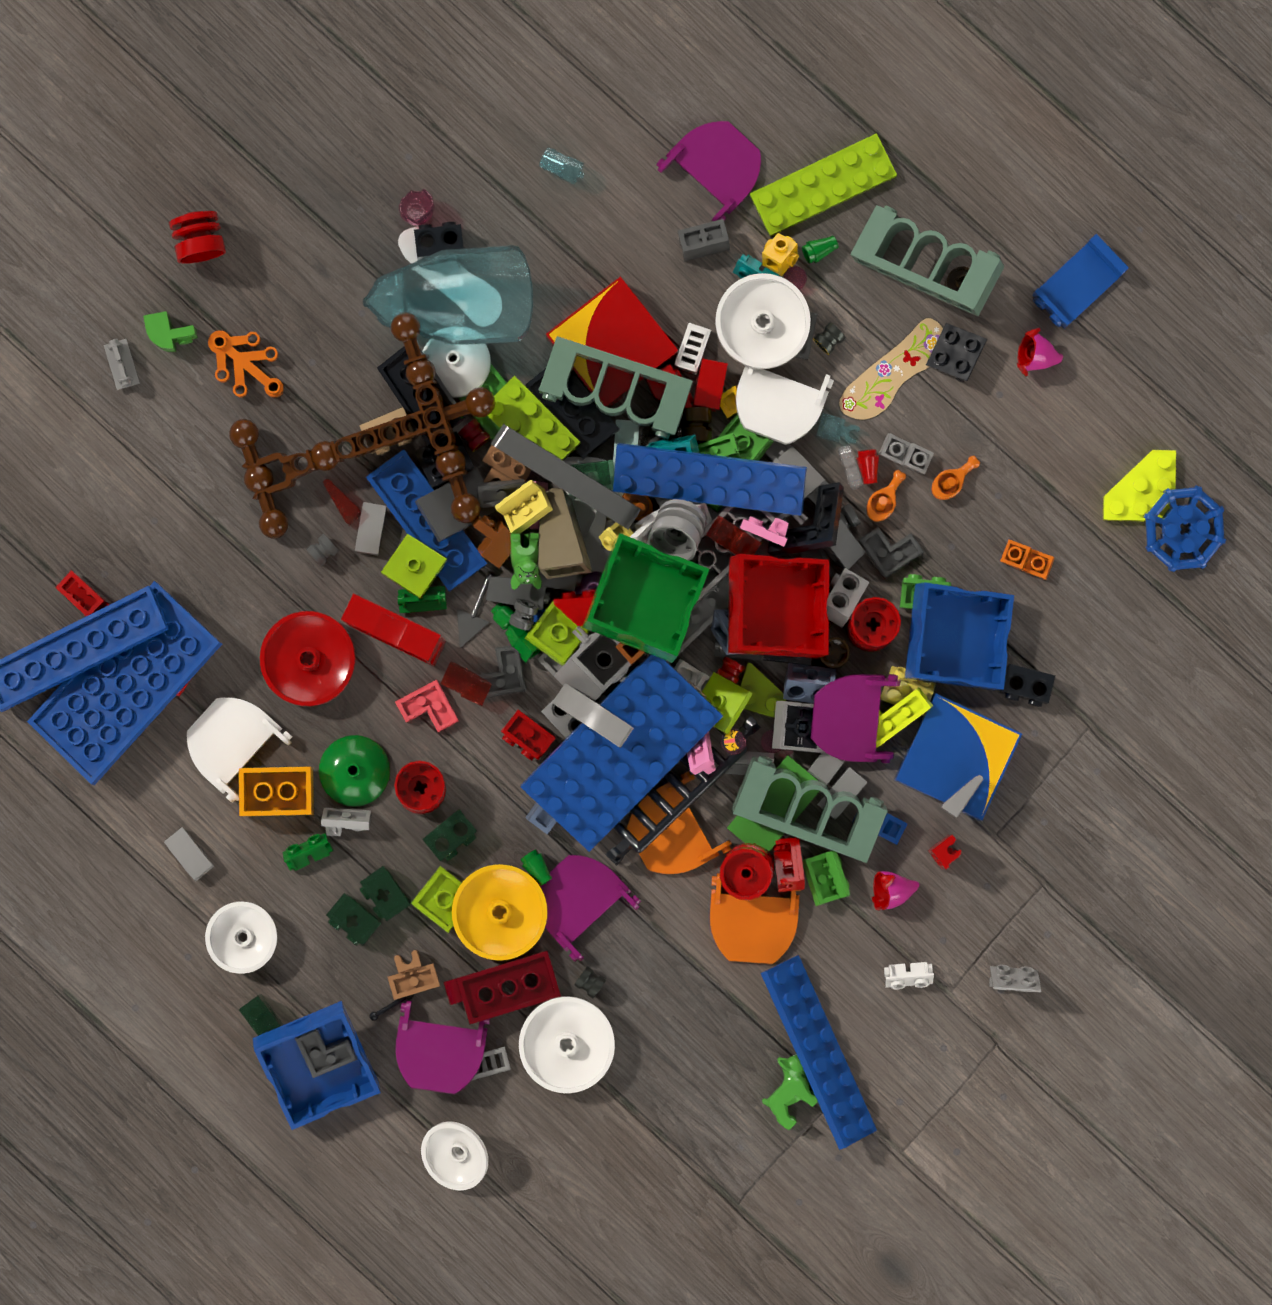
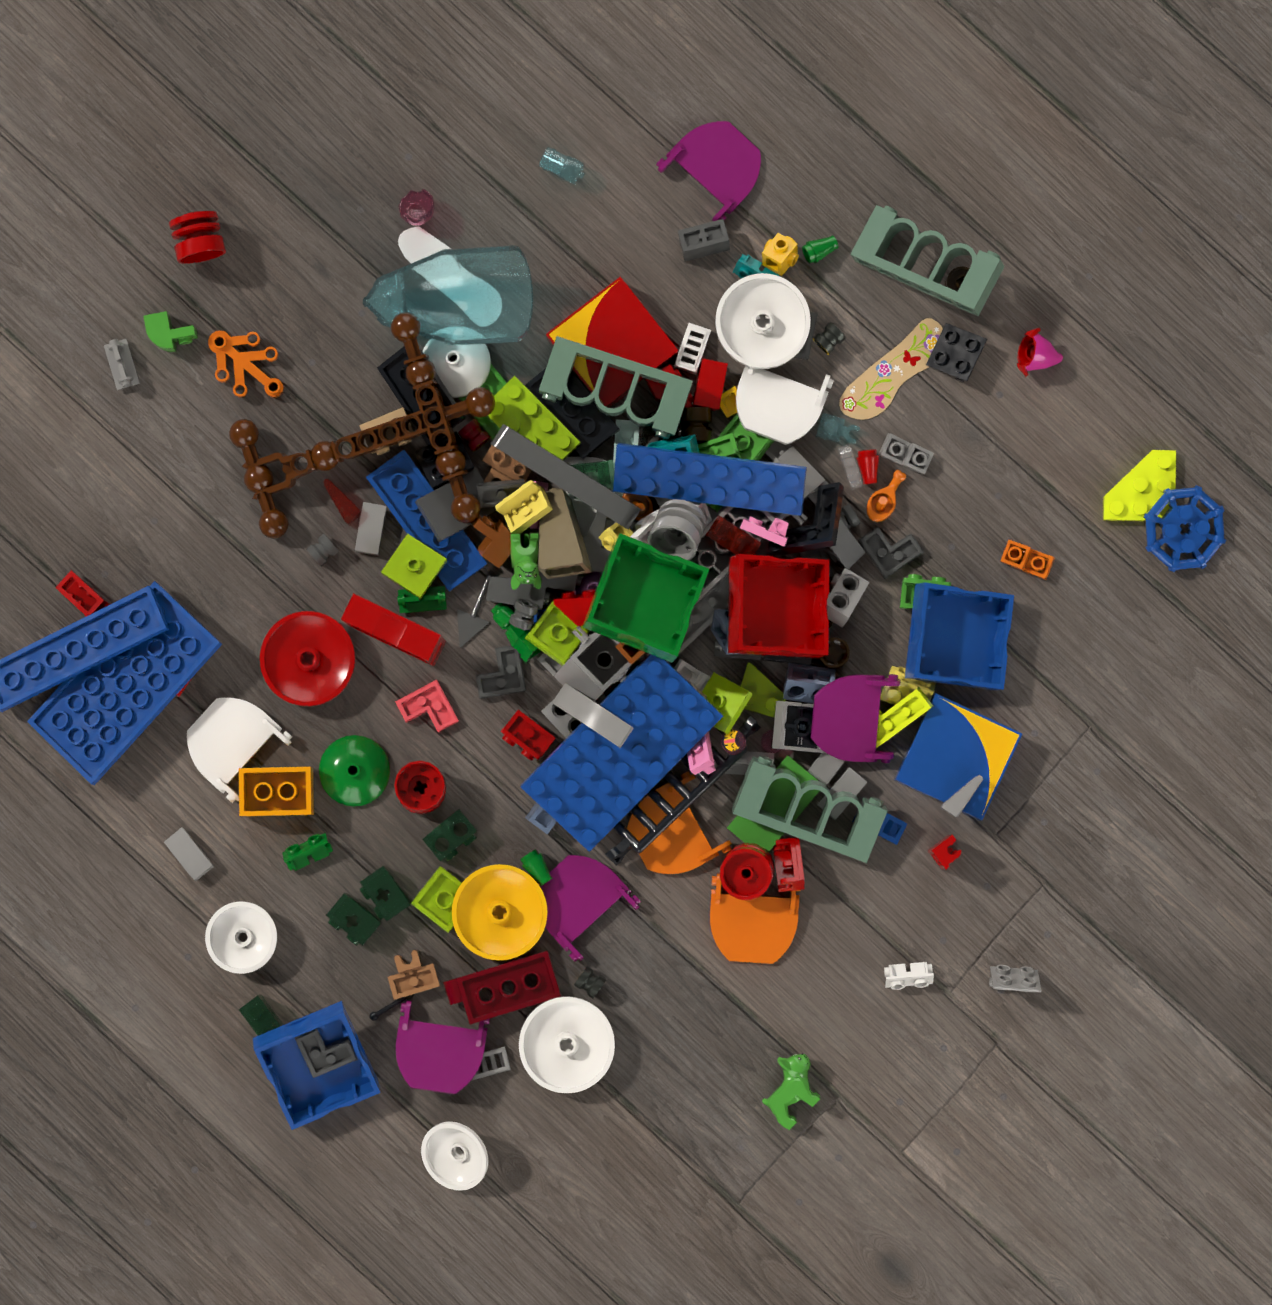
light grey hinge [321,808,371,836] -> none
black brick [414,222,465,262] -> none
clear red slope [440,661,492,706] -> none
red wheel [716,656,745,684] -> none
lime plate [750,133,897,237] -> none
blue plate [761,955,877,1150] -> none
clear pink tile [783,266,807,290] -> none
bright green bracket [802,851,850,906] -> none
red wheel [846,597,901,652] -> none
hat [871,871,919,911] -> none
orange piece [931,456,980,500] -> none
black brick [1000,664,1056,707] -> none
blue panel [1032,234,1129,329] -> none

